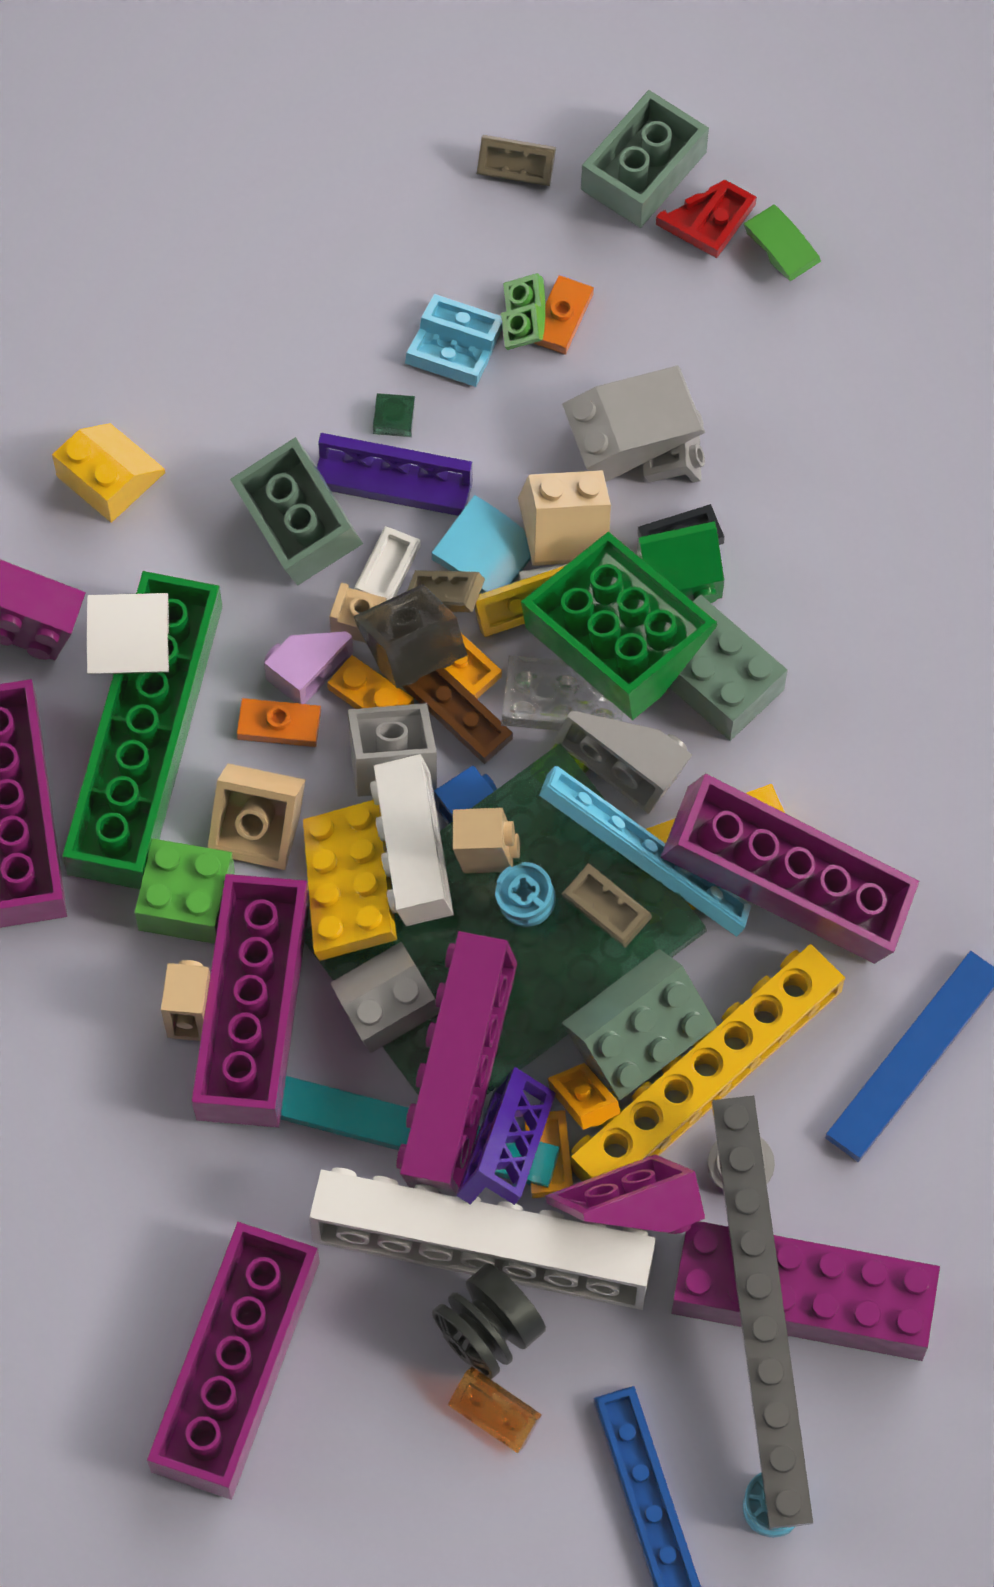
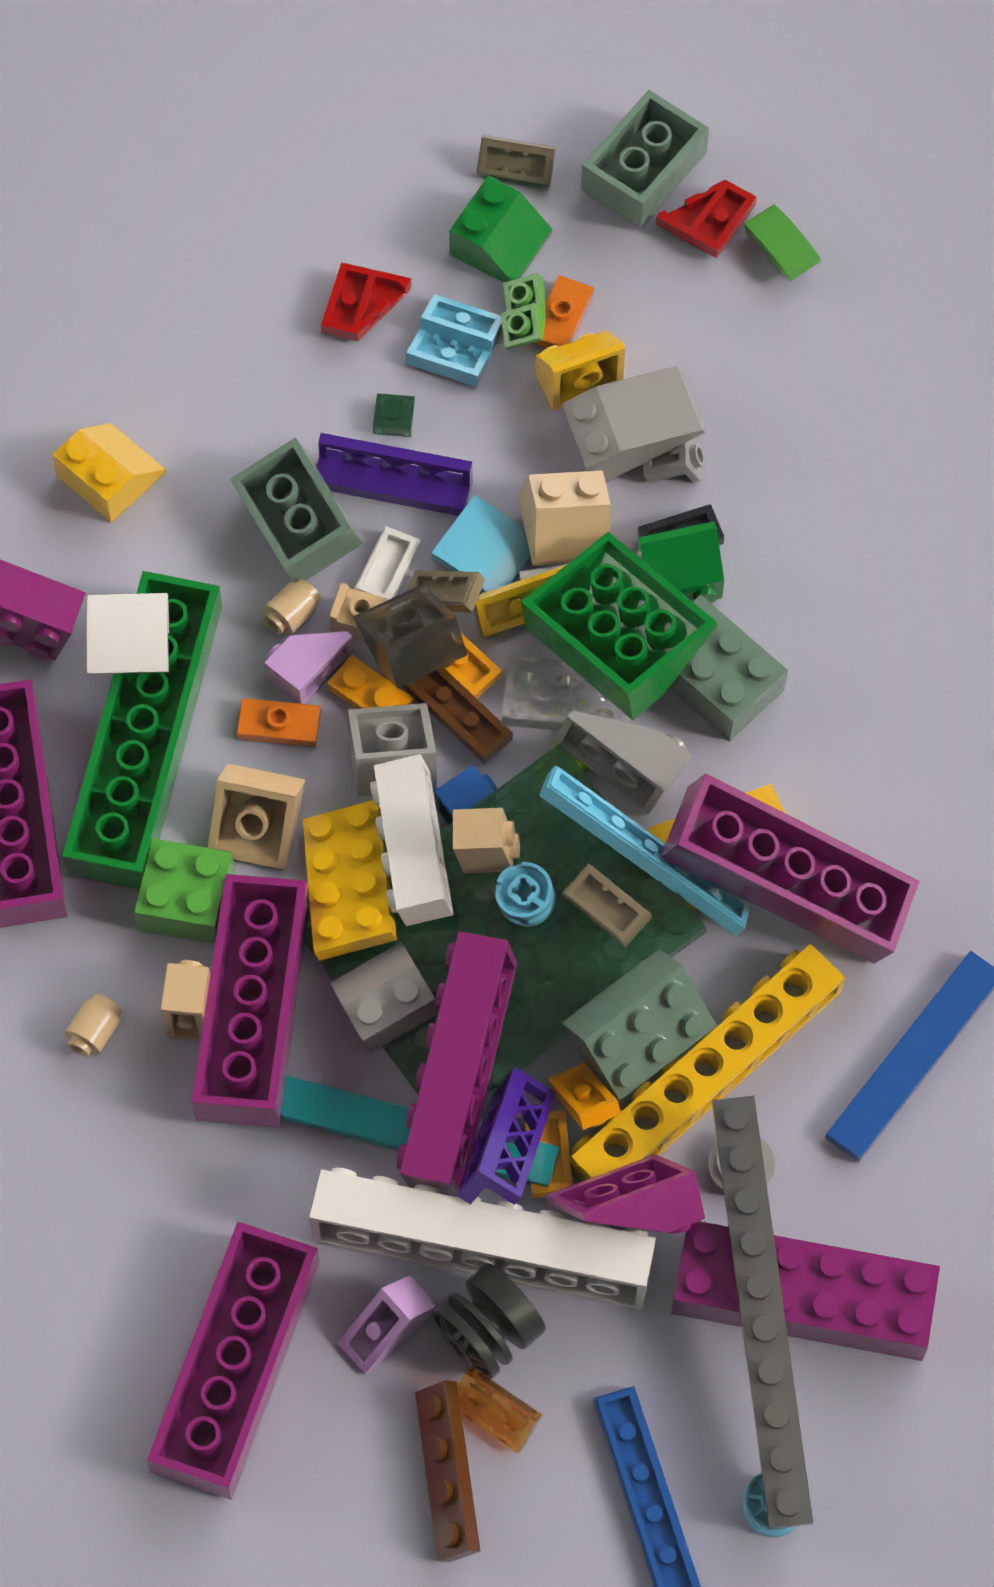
none -> tan brick [64,993,122,1057]
none -> tan brick [263,578,321,636]
none -> red wing [321,262,412,342]
none -> lavender slope [338,1275,437,1374]
none -> reddish brown plate [415,1380,481,1562]
none -> green slope [449,175,552,283]
none -> yellow slope [535,330,625,411]

